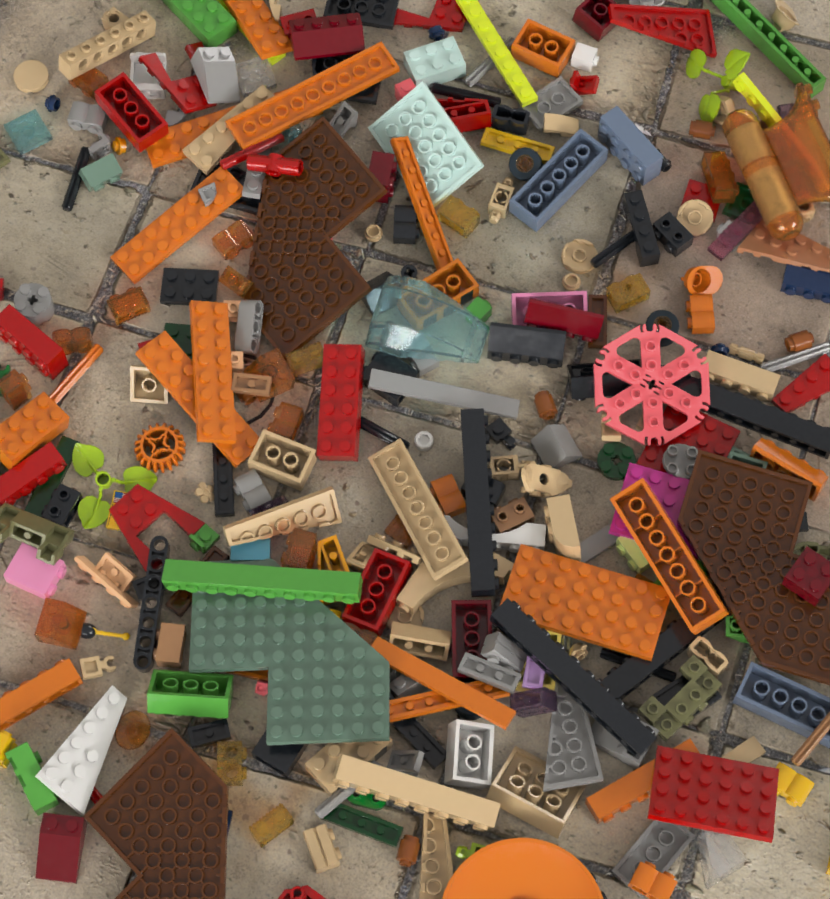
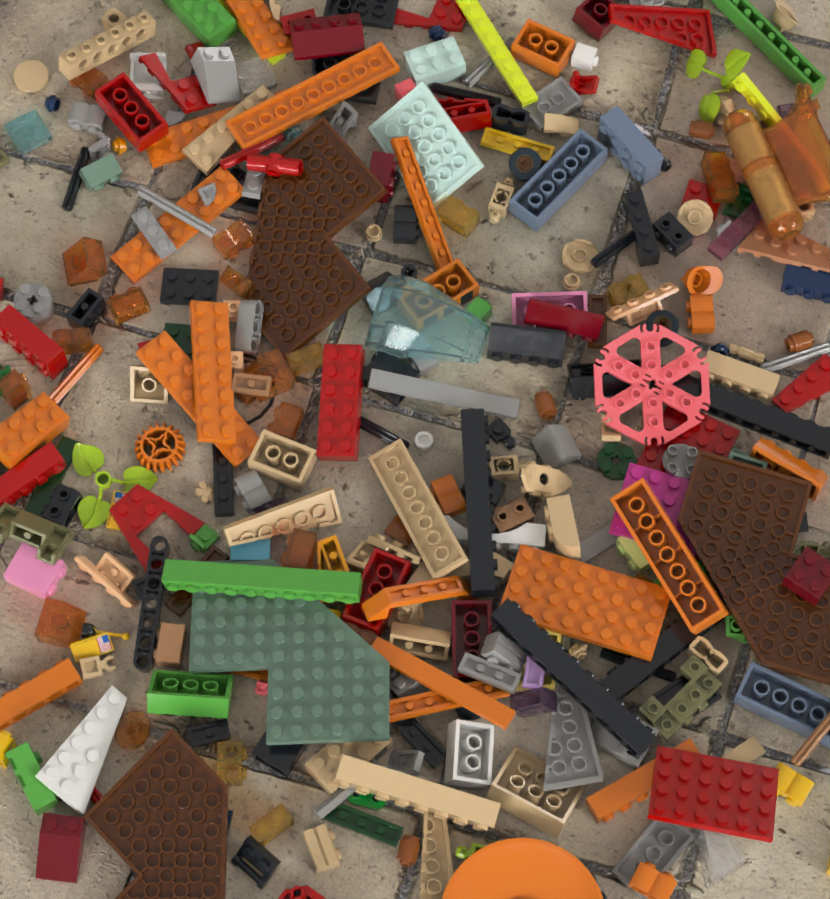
none -> clear orange slope [62,237,108,287]
none -> black brick [66,287,107,334]
none -> yellow tile [69,631,114,663]
none -> light grey plate [131,206,177,260]
none -> light grey axle [137,186,217,237]
none -> black plate [231,835,281,890]
none -> orange slope [362,575,478,622]
none -> light nougat bracket [606,283,679,327]

